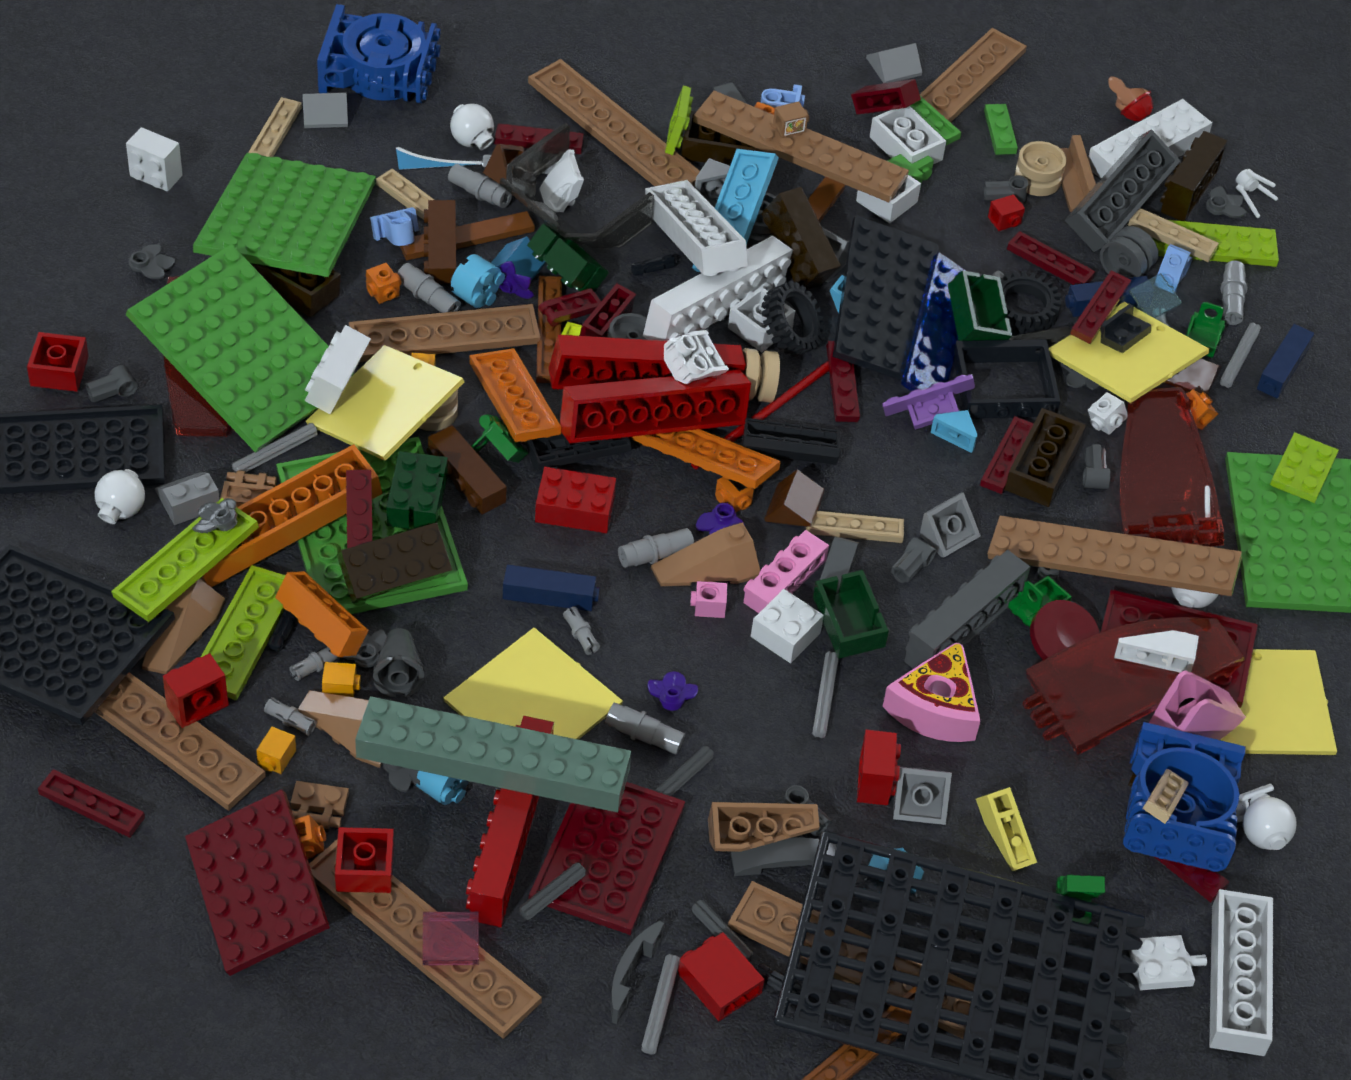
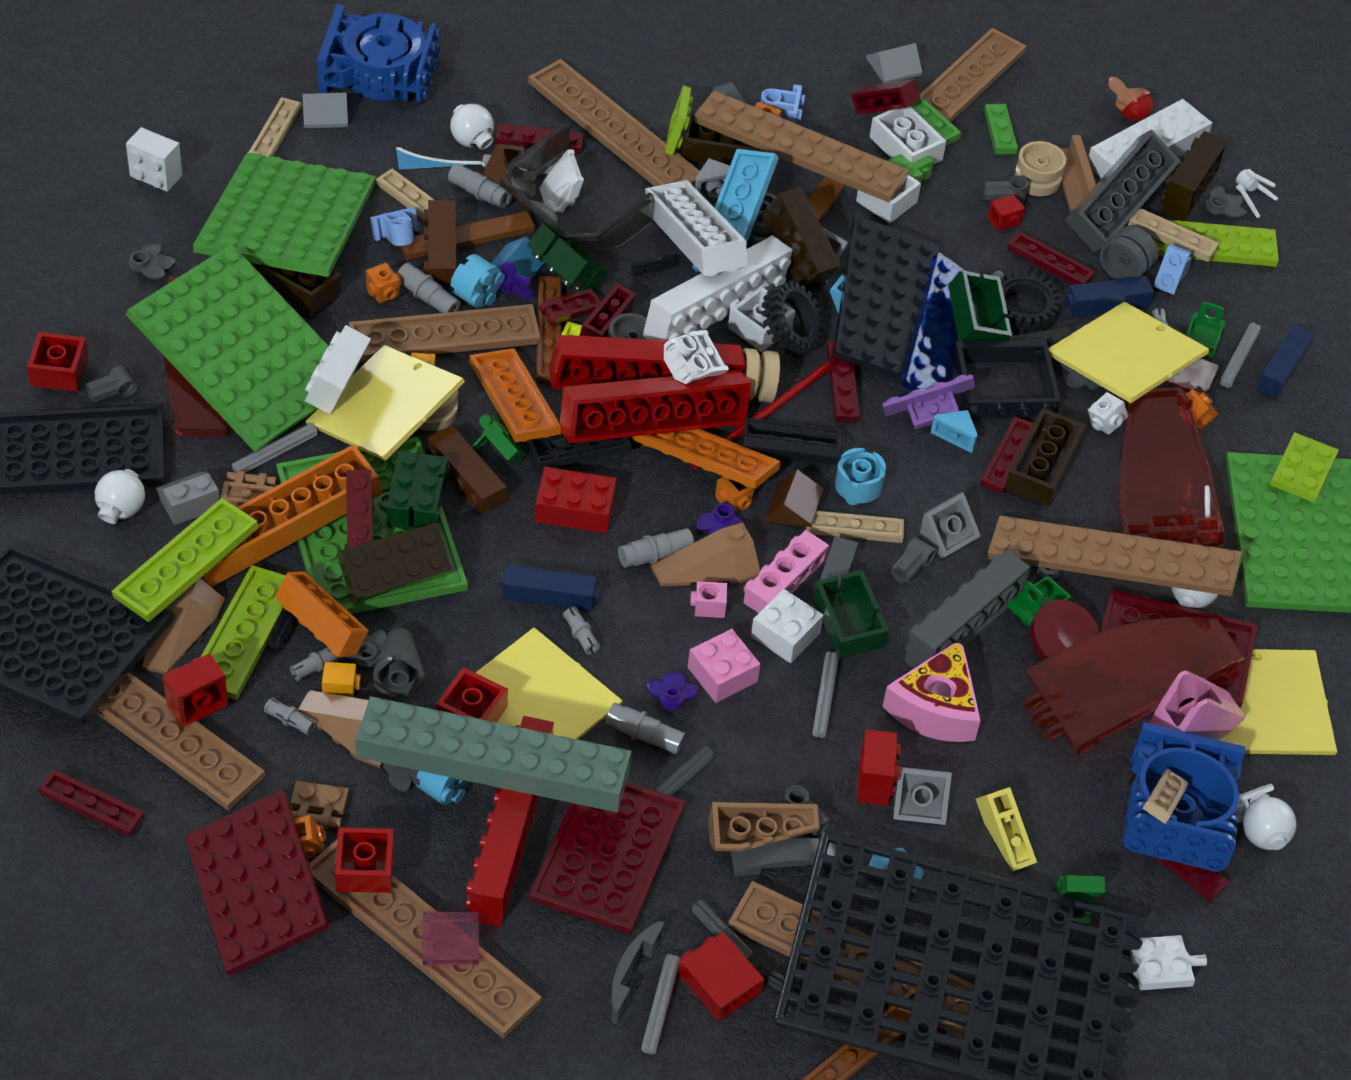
dark grey plate [192,498,238,533] -> none
light orange brick [256,727,296,774] -> none
dark grey axle [519,863,586,920] -> none
medium nougat brick [773,101,809,138] -> none
dark red plate [1070,270,1131,344] -> none
dark grey piece [1083,444,1110,490] -> none
black bracket [1100,304,1151,353] -> none
white slope [1114,630,1199,673] -> none
clear light blue piece [1129,273,1182,318] -> none
white brick [1209,889,1273,1056] -> none
light grey piece [1220,261,1248,325] -> none
none -> red brick [436,667,508,722]
none -> bright pink brick [688,629,760,703]
none -> medium azure brick [835,448,886,505]

